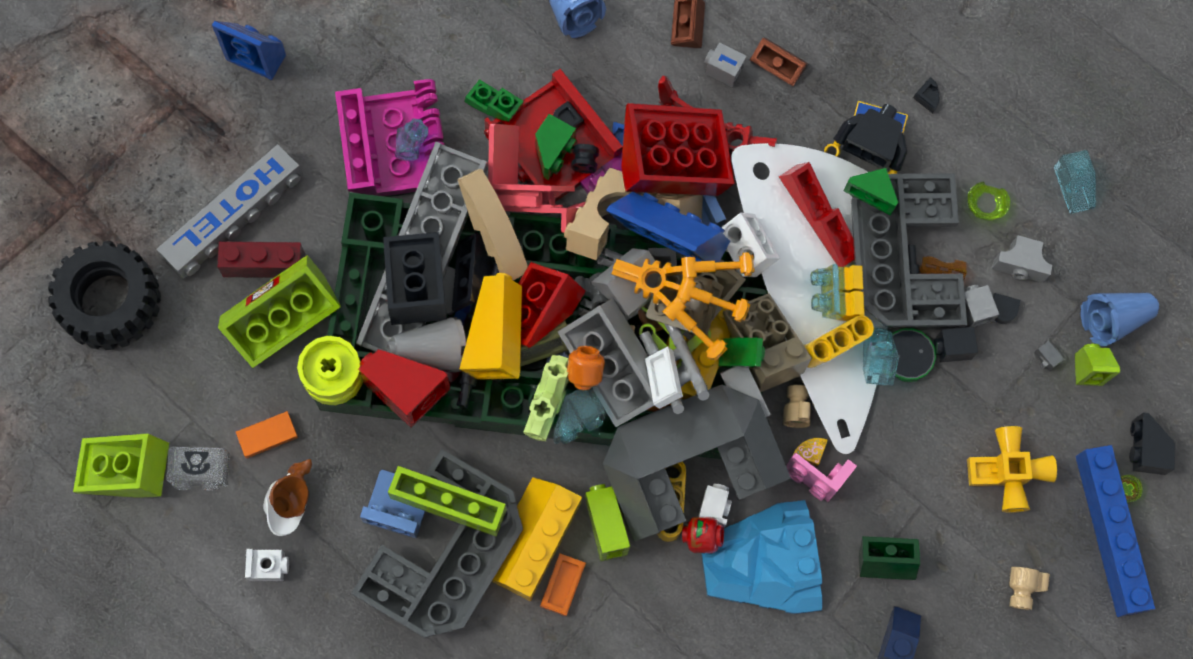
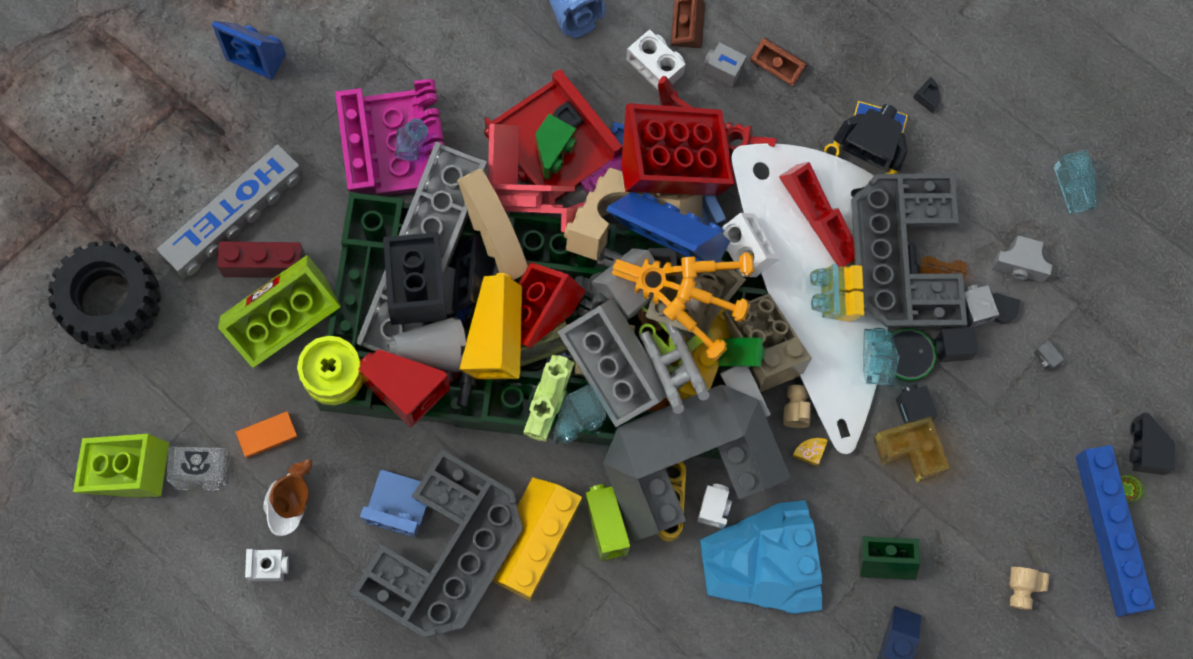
lime brick [388,466,506,537] -> none
green slope [464,79,524,122] -> none
orange tile [540,553,586,616] -> none
orange head [567,346,605,390] -> none
black wheel [571,144,599,173] -> none
white tile [645,346,683,409] -> none
red head [682,516,724,554] -> none
bright pink bracket [786,453,857,502] -> none
yellow beam [804,315,874,368] -> none
green slope [843,168,898,216] -> none
clear neon green piece [967,182,1010,221] -> none
yellow brick [967,426,1057,513] -> none
lime slope [1075,344,1120,386] -> none
medium blue cone [1080,293,1159,346] -> none
none -> white brick [626,29,686,90]
none -> clear yellow brick [873,417,950,482]
none -> black brick [896,385,937,430]

